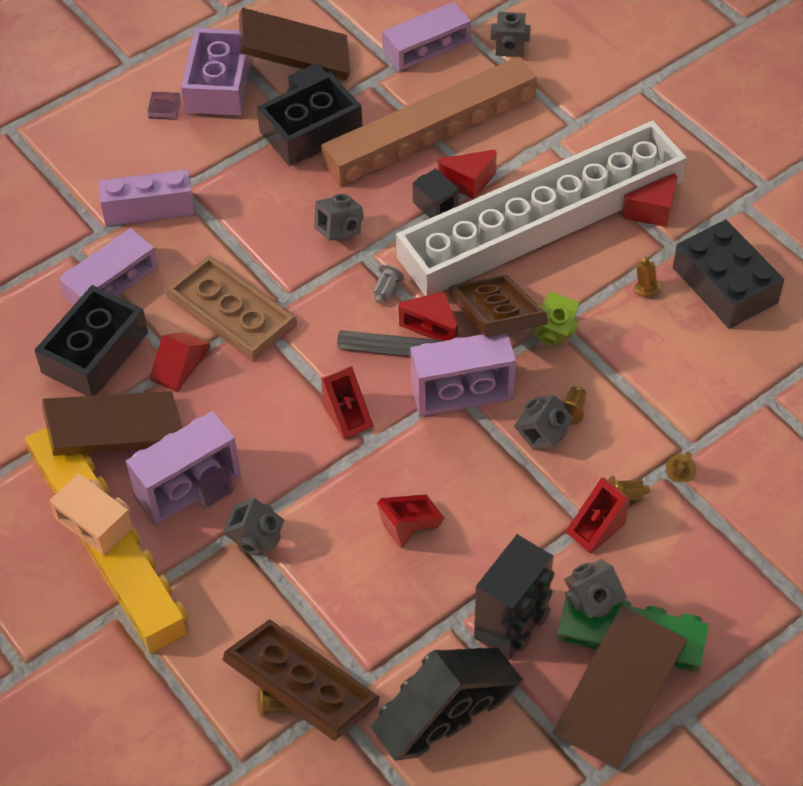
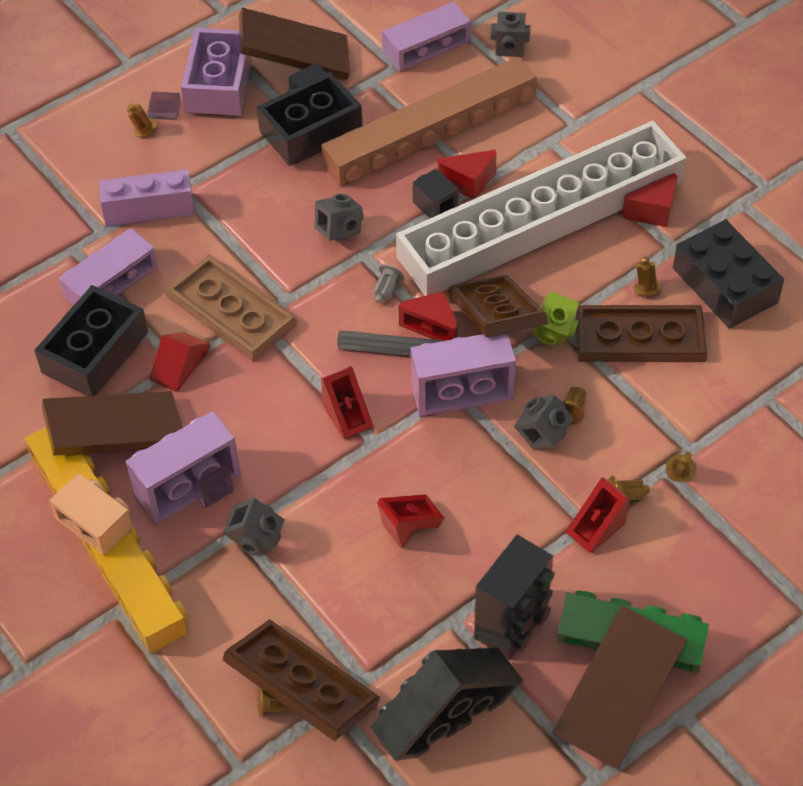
dark grey brick [564,559,628,618] -> none
none -> pearl gold piece [126,103,157,137]
none -> reddish brown tile [576,305,707,362]

